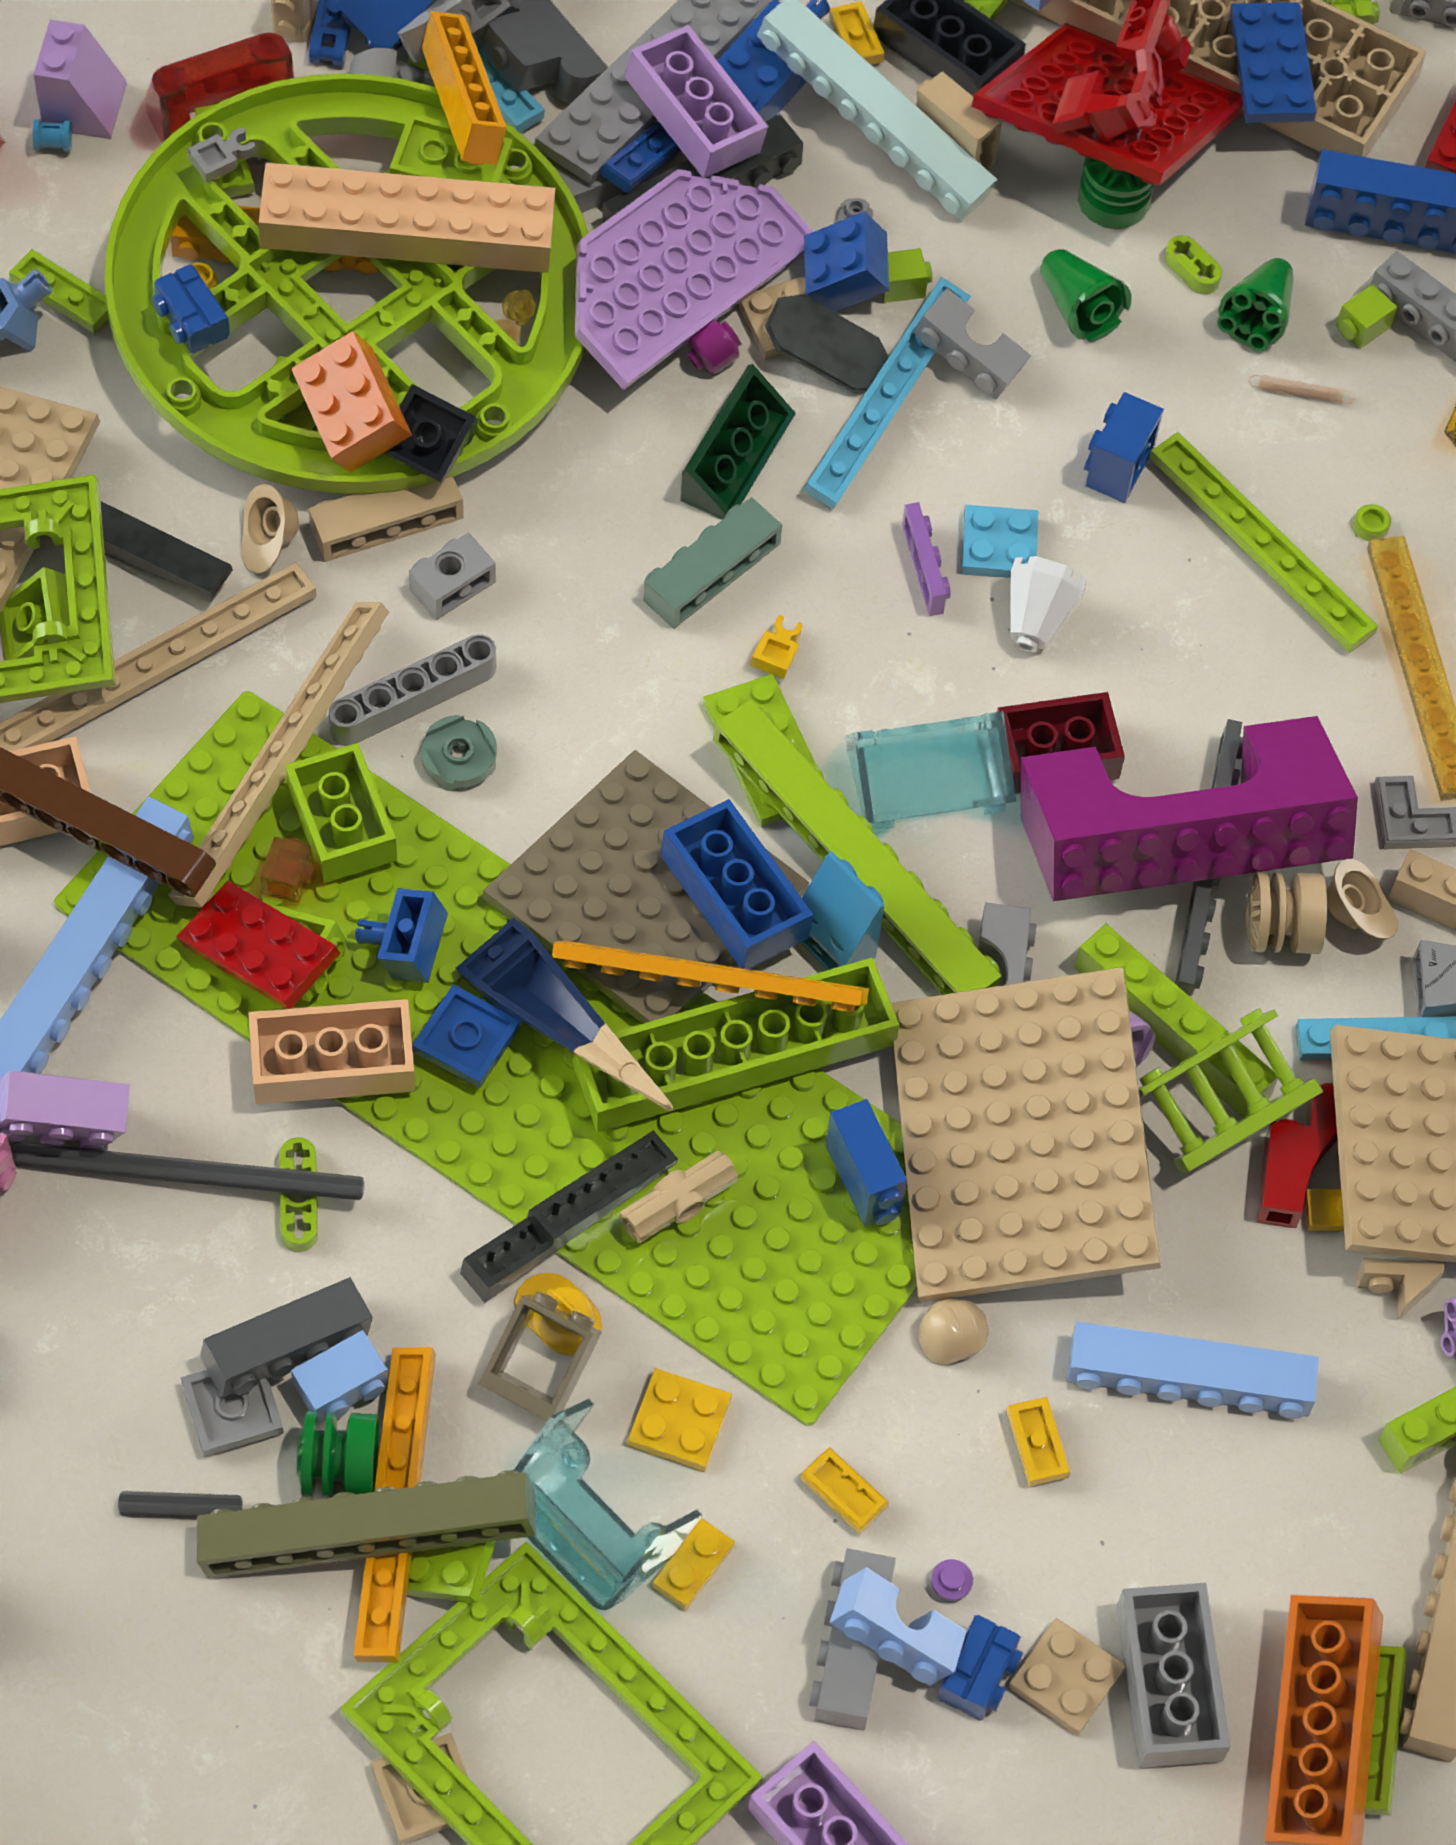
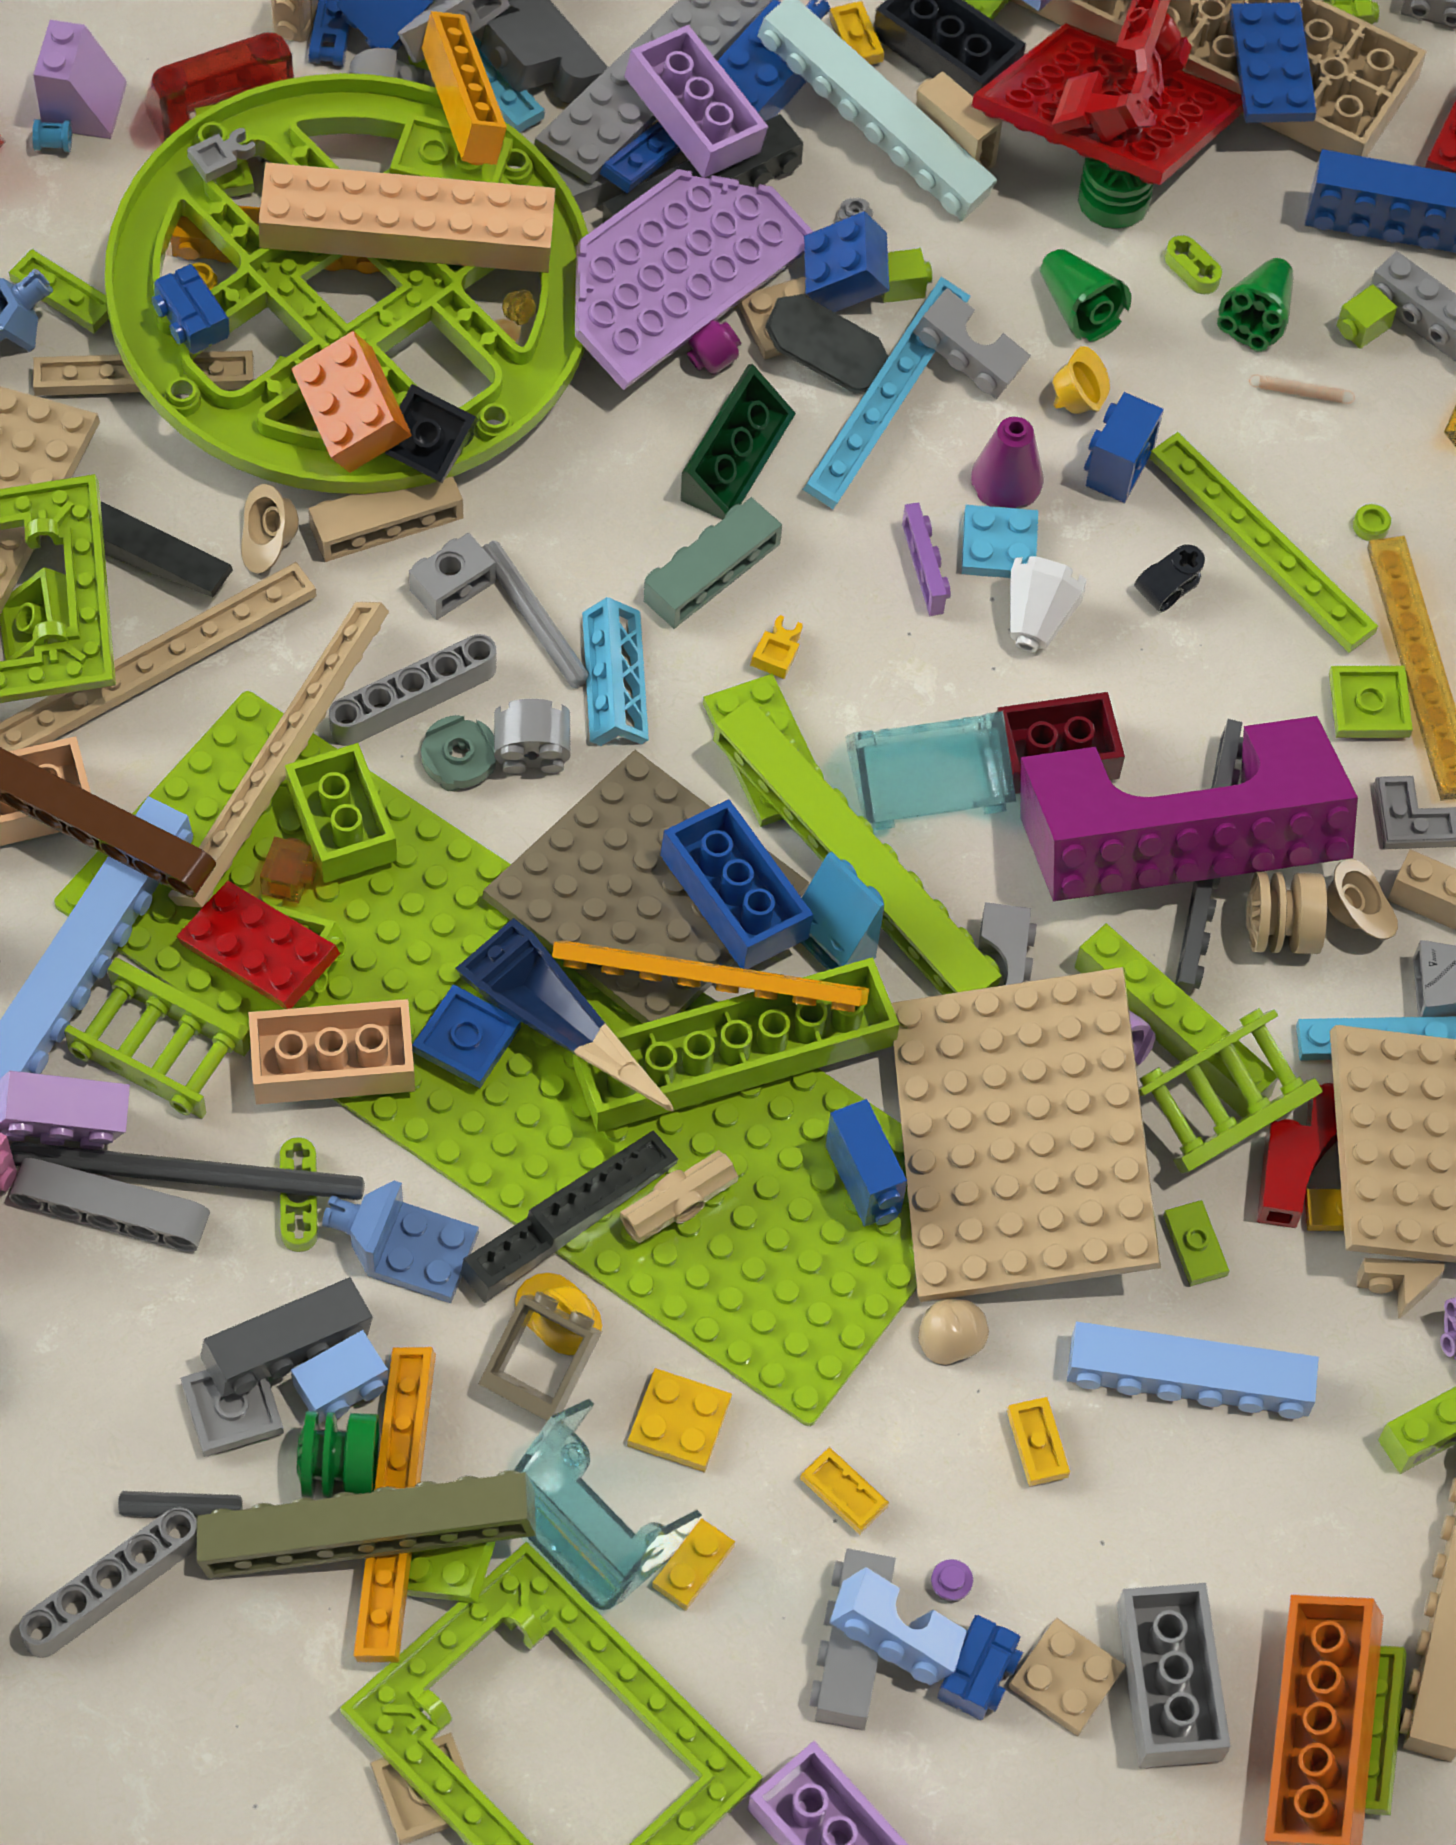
blue brick [355,888,448,983] -> none
none -> light grey beam [9,1158,210,1252]
none -> light grey beam [20,1507,197,1658]
none -> tan plate [33,350,254,396]
none -> lime fence [64,957,251,1119]
none -> medium blue plate [322,1180,479,1303]
none -> light grey axle [482,541,589,688]
none -> light grey brick [494,699,571,774]
none -> medium azure fence [582,597,649,746]
none -> magenta cone [971,417,1044,508]
none -> yellow piece [1053,346,1110,414]
none -> black piece [1134,544,1205,613]
none -> lime plate [1163,1200,1230,1286]
none -> lime plate [1329,666,1413,738]

